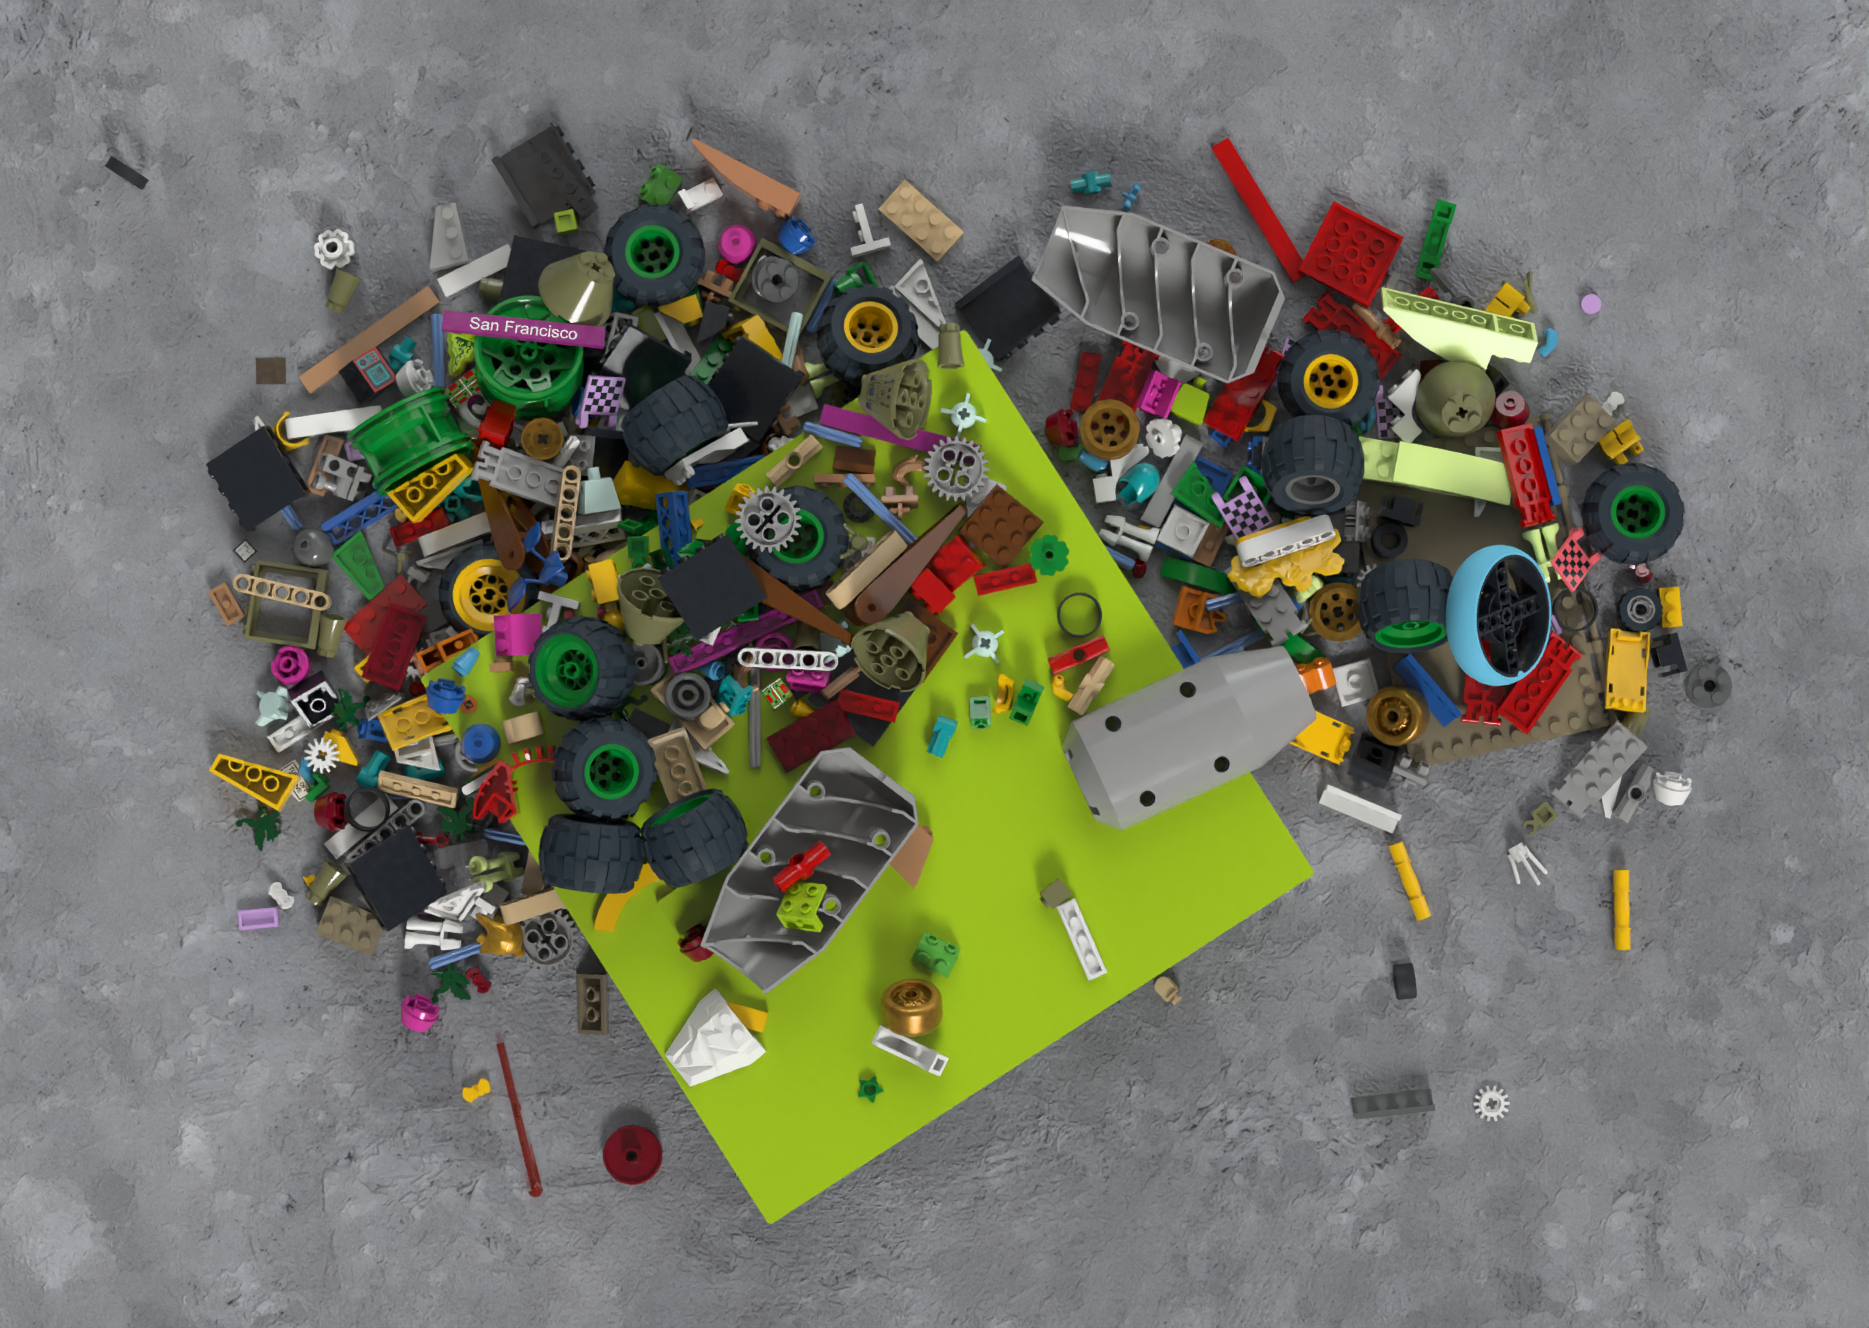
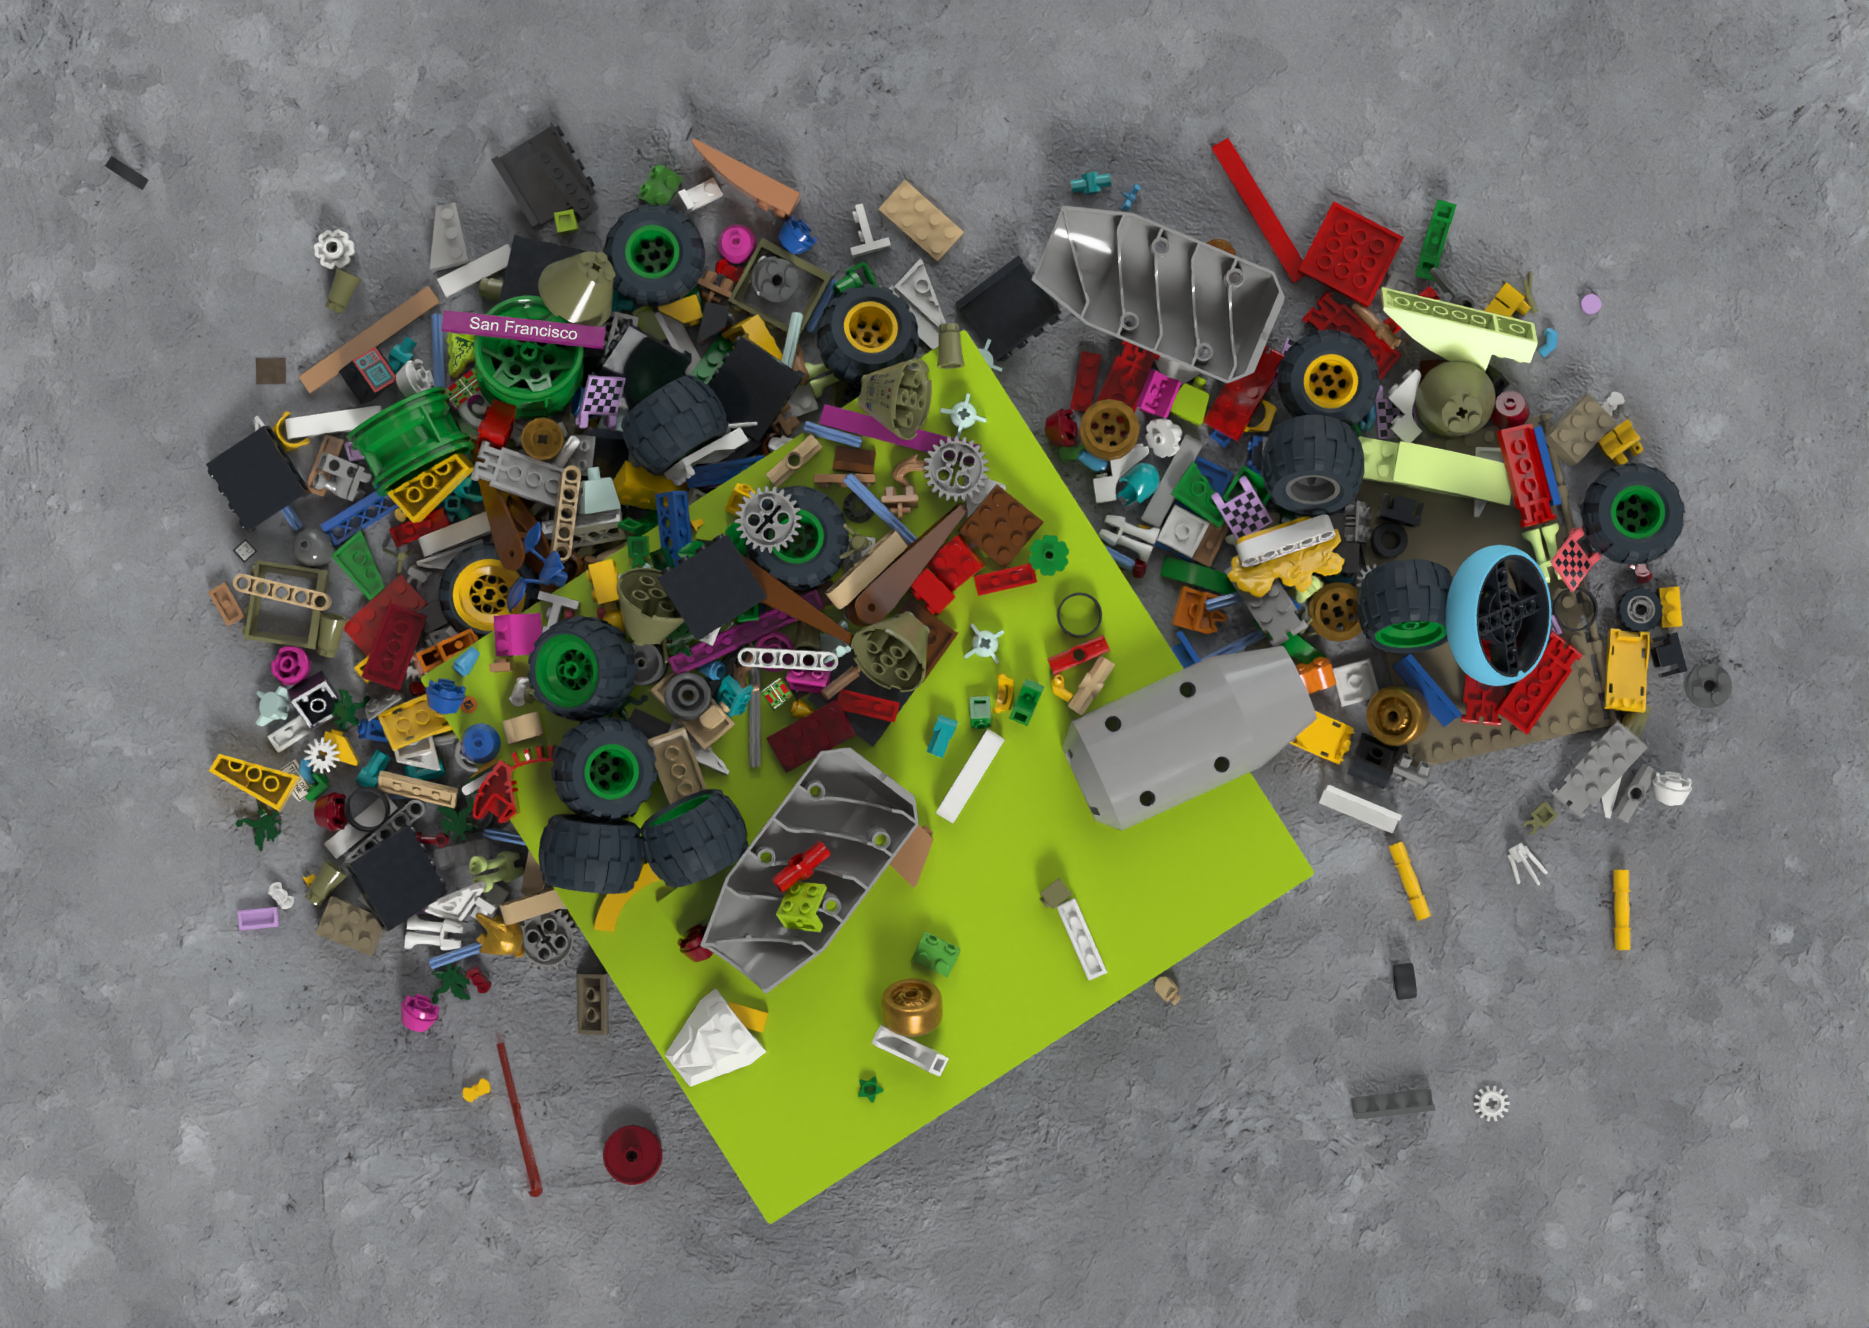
none -> white beam [936,729,1005,824]

